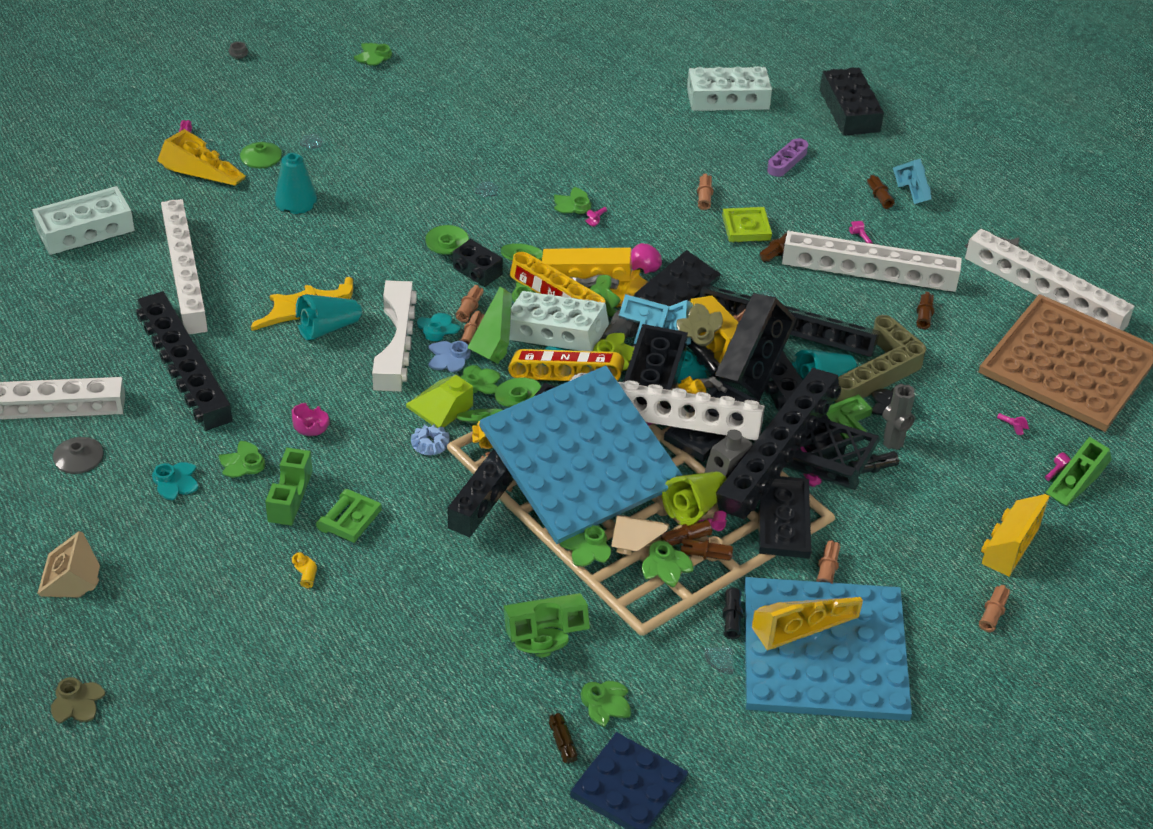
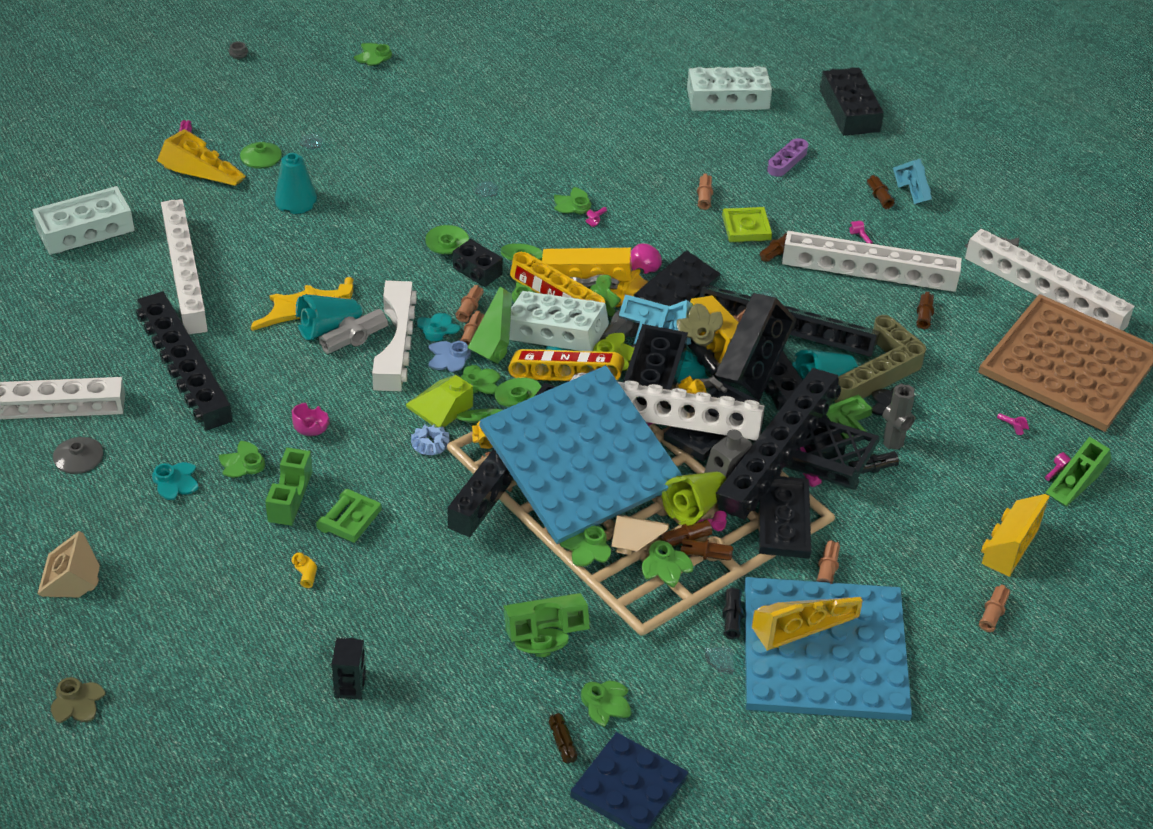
none -> light grey piece [319,308,388,354]
none -> black brick [331,638,366,700]

